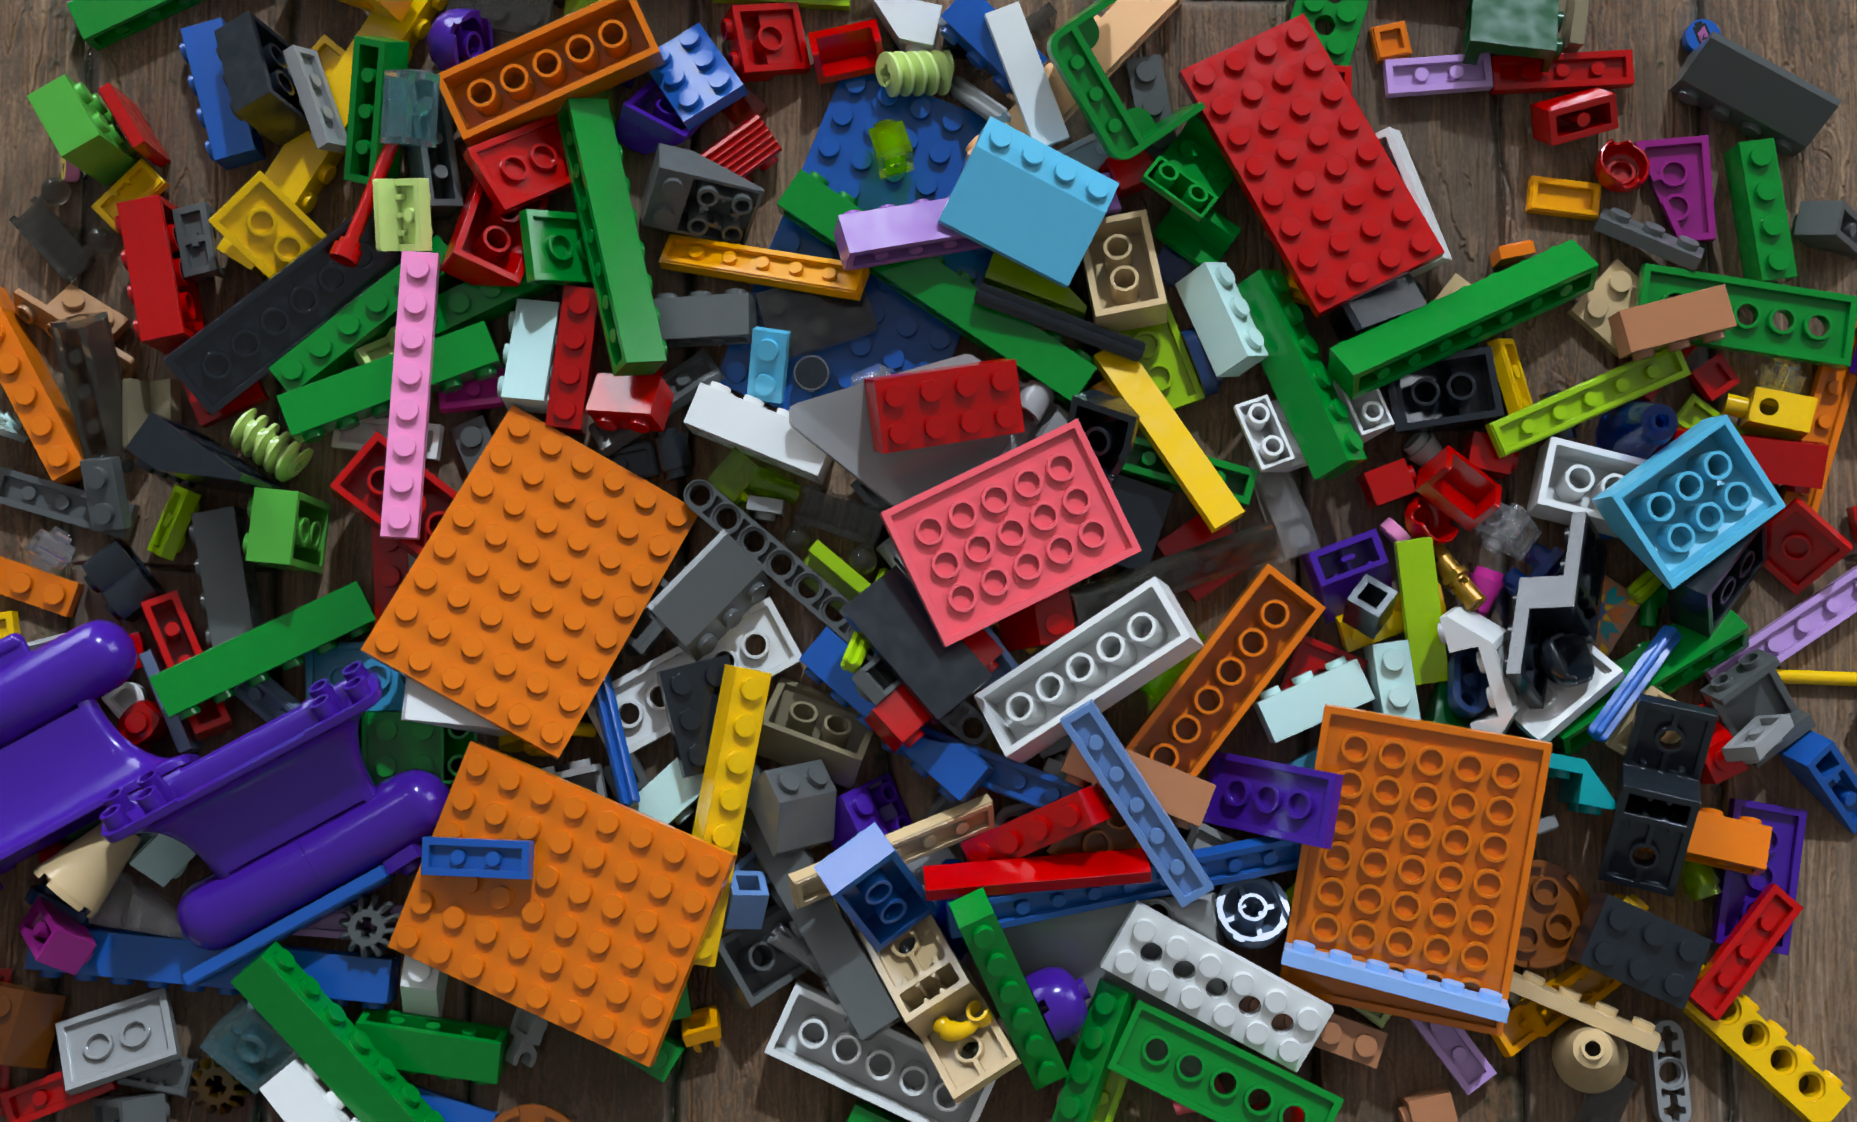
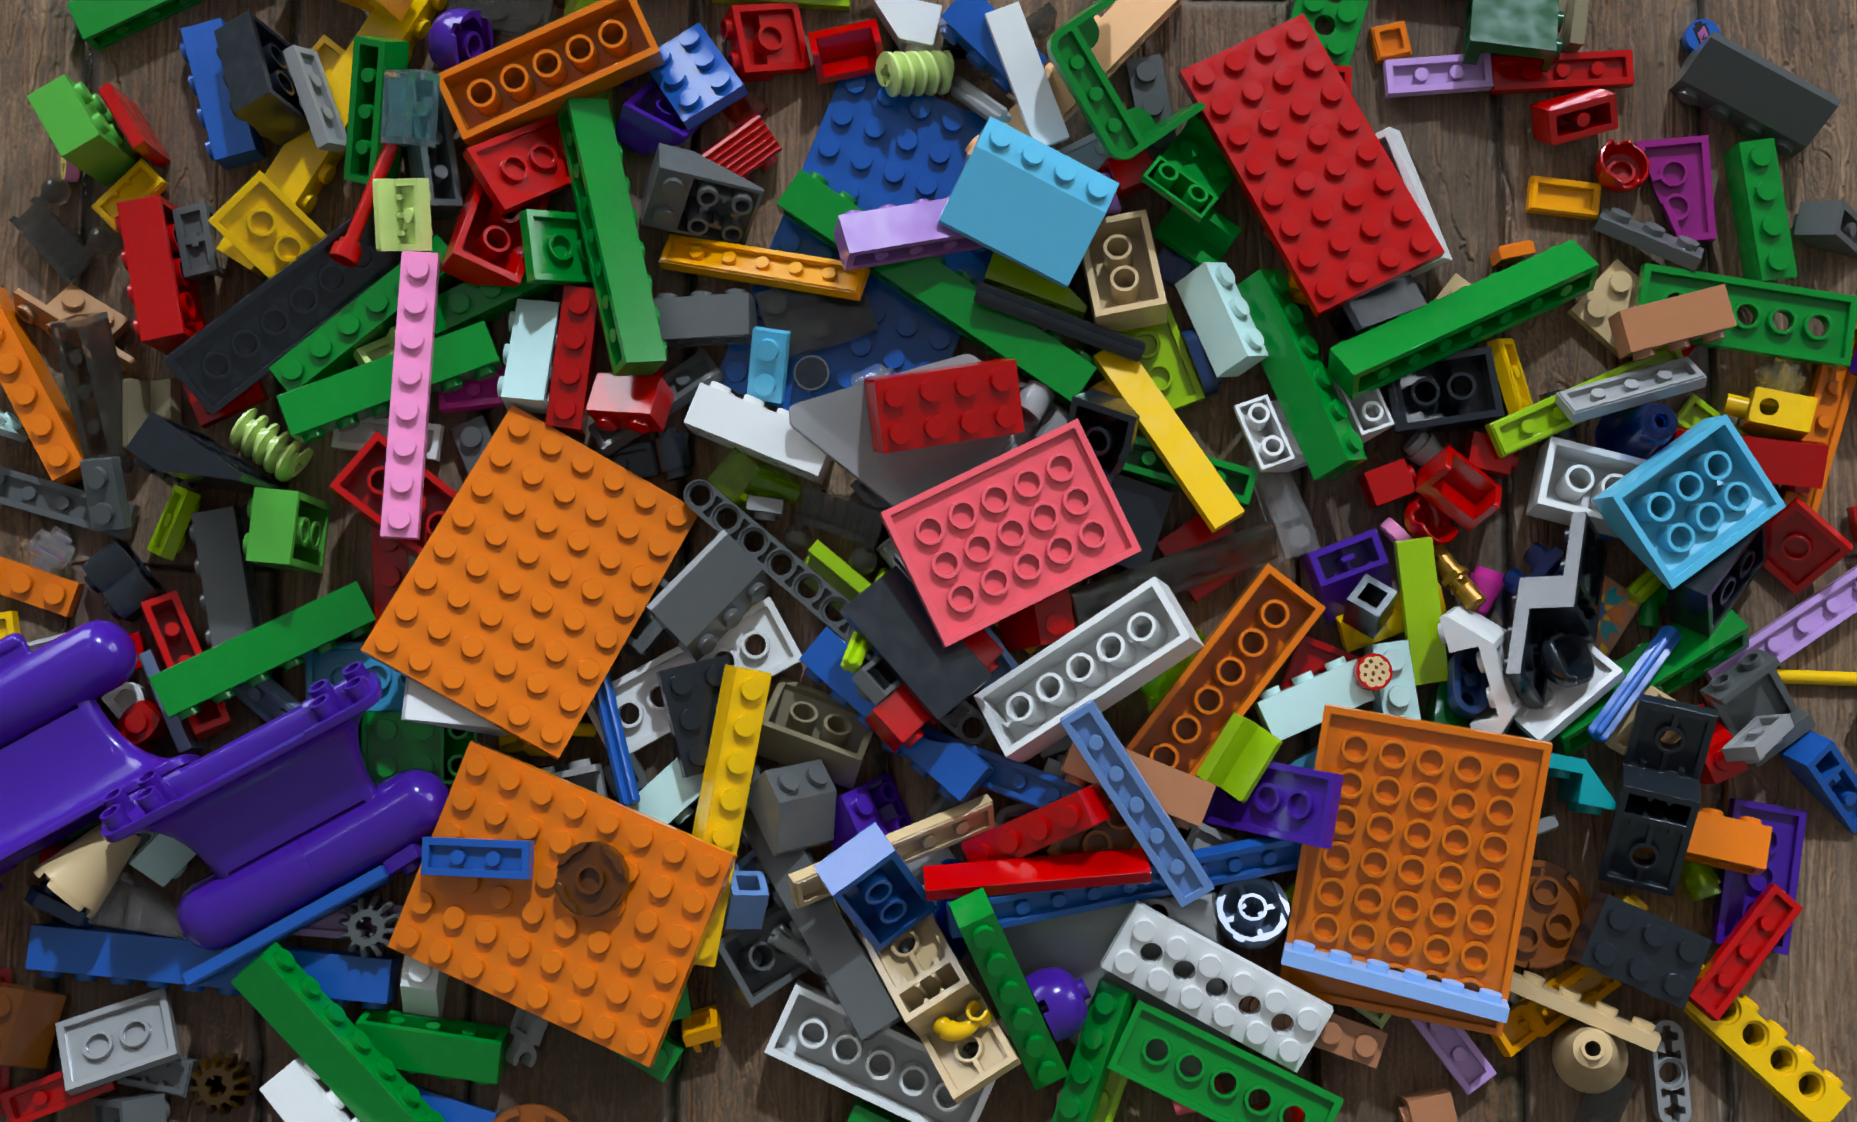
magenta slope [17,896,97,975] -> none
clear light blue brick [200,997,299,1094] -> none
clear neon green slope [868,119,914,179] -> none
clear brick [1475,502,1542,561] -> none
red plate [1688,353,1741,404] -> none
none -> reddish brown tile [555,841,630,917]
none -> lime panel [1196,712,1282,802]
none -> tile [1353,653,1393,691]
none -> light grey tile [1555,356,1707,424]

